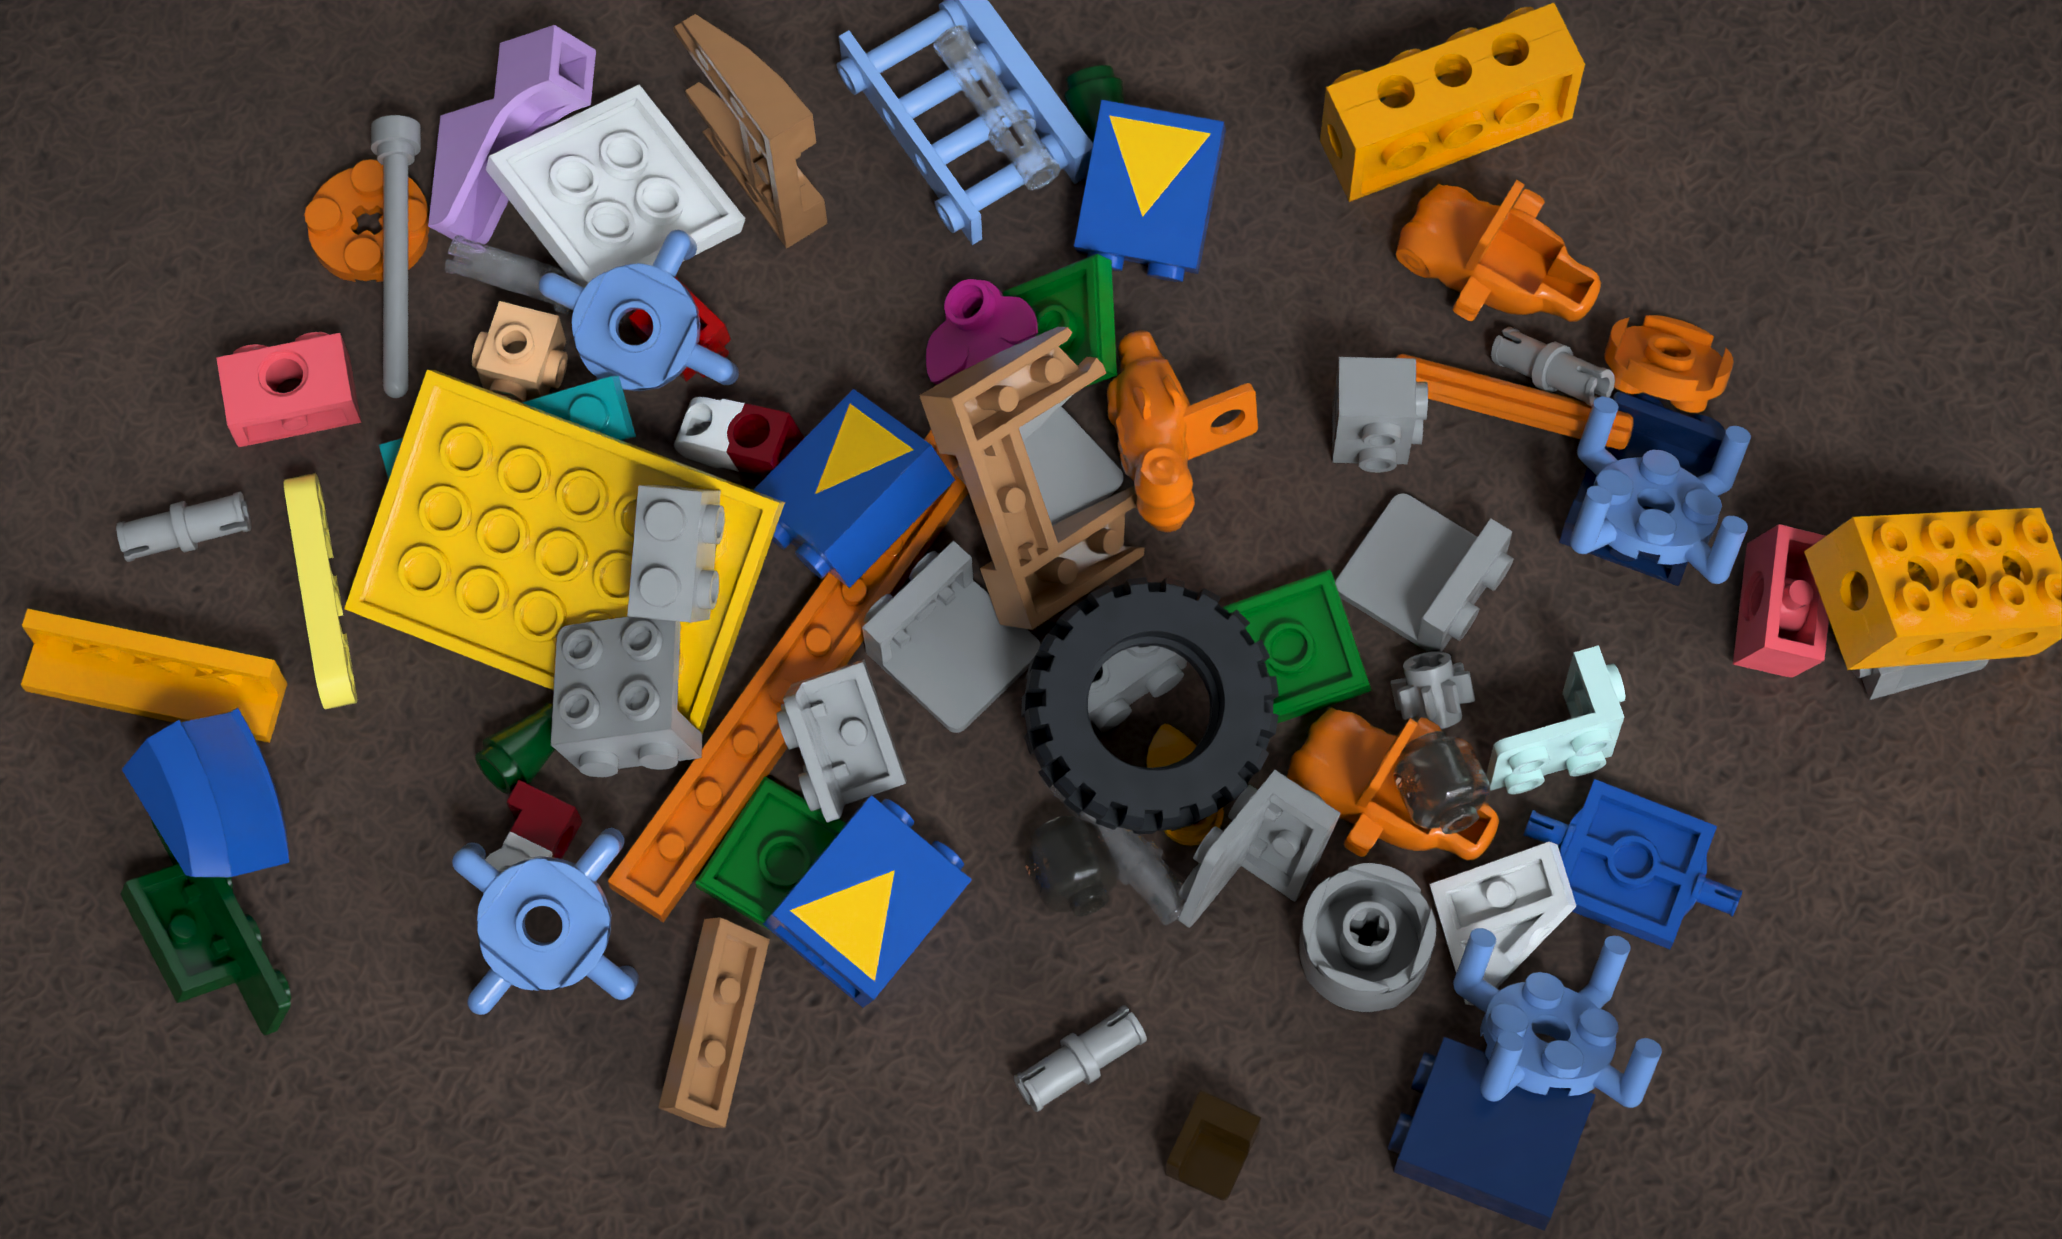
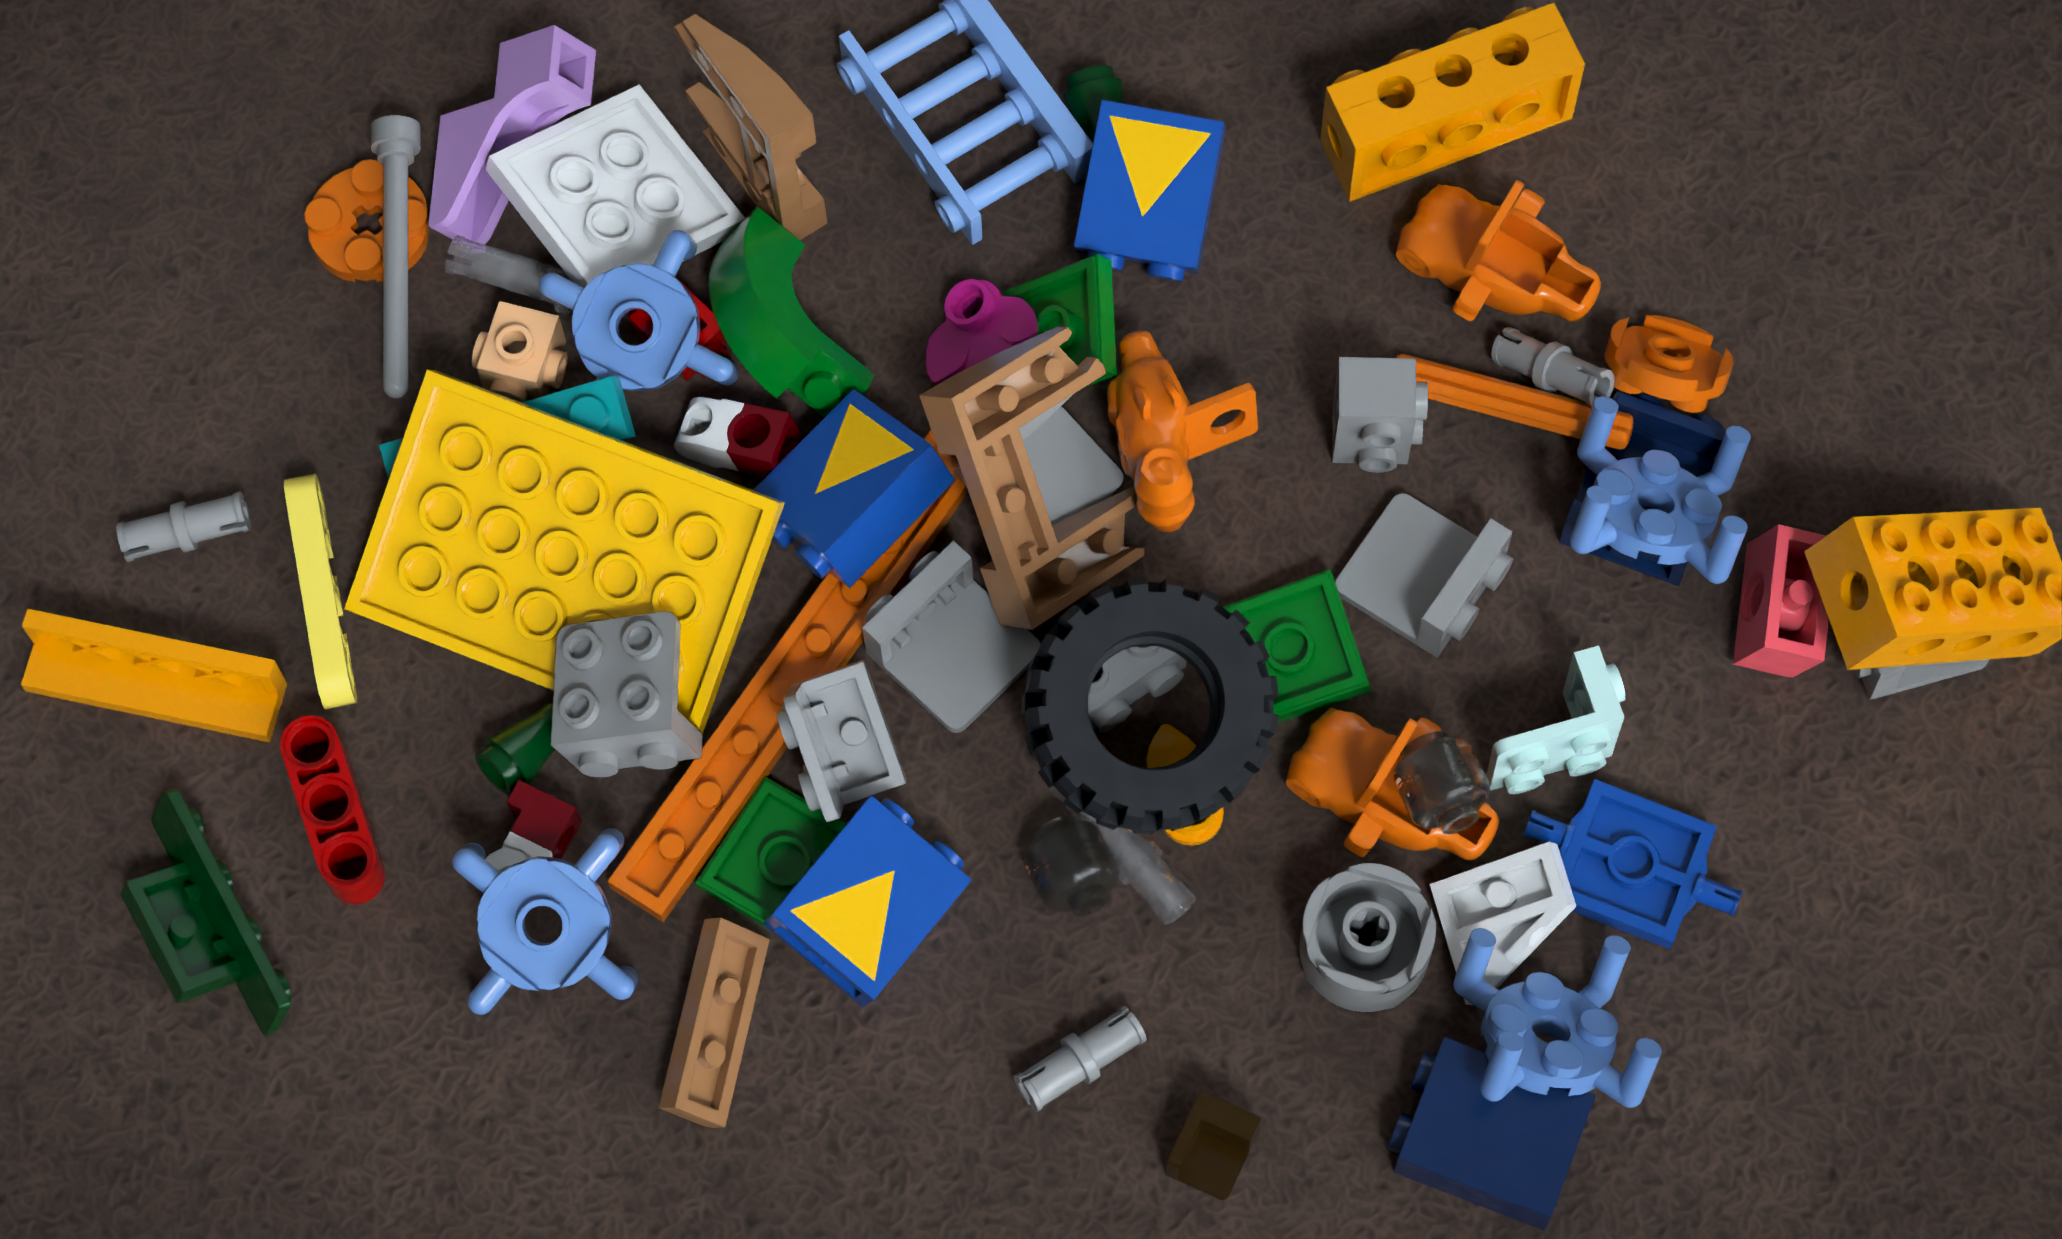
blue slope [122,708,289,877] -> none
coral brick [216,332,361,447] -> none
light grey brick [627,485,725,623] -> none
clear pin [933,25,1061,190] -> none
light grey bracket [1178,770,1341,928] -> none
light grey gear [1391,652,1475,729] -> none
none -> red beam [280,715,385,905]
none -> green arch [709,206,875,418]

